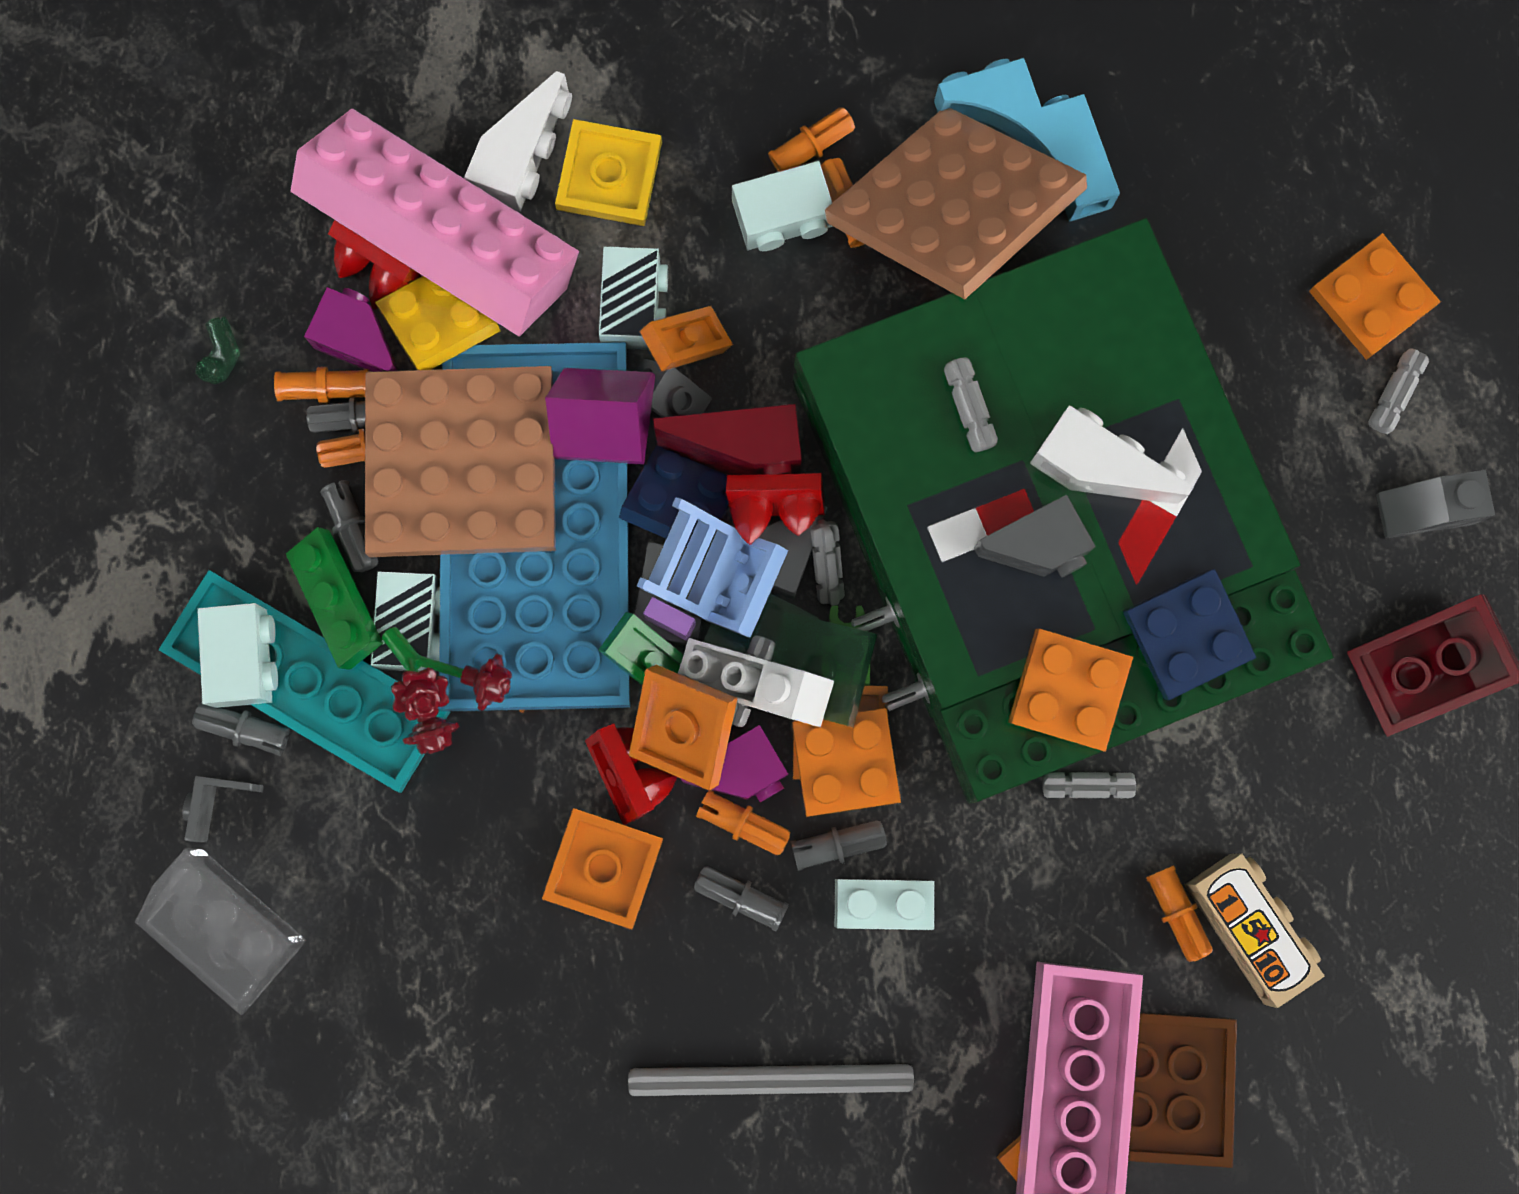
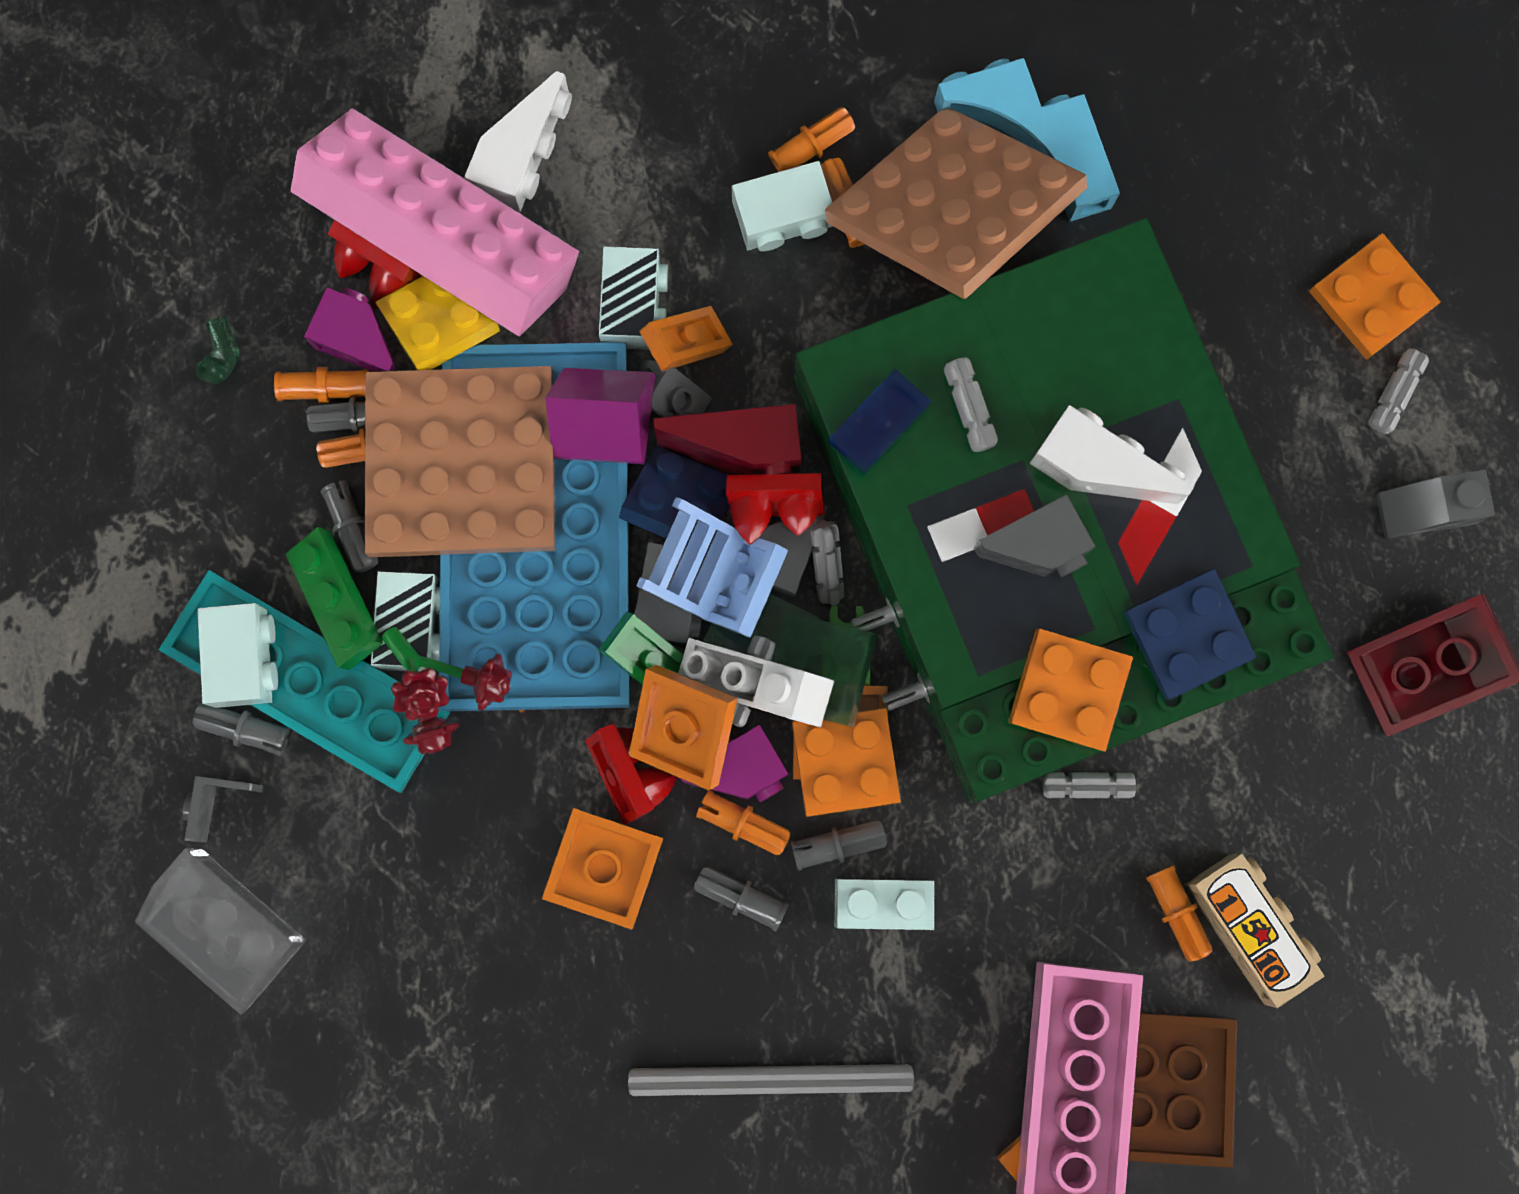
yellow plate [555,119,662,226] -> none
medium lavender tile [643,597,696,641] -> none
none -> clear blue plate [828,369,931,475]

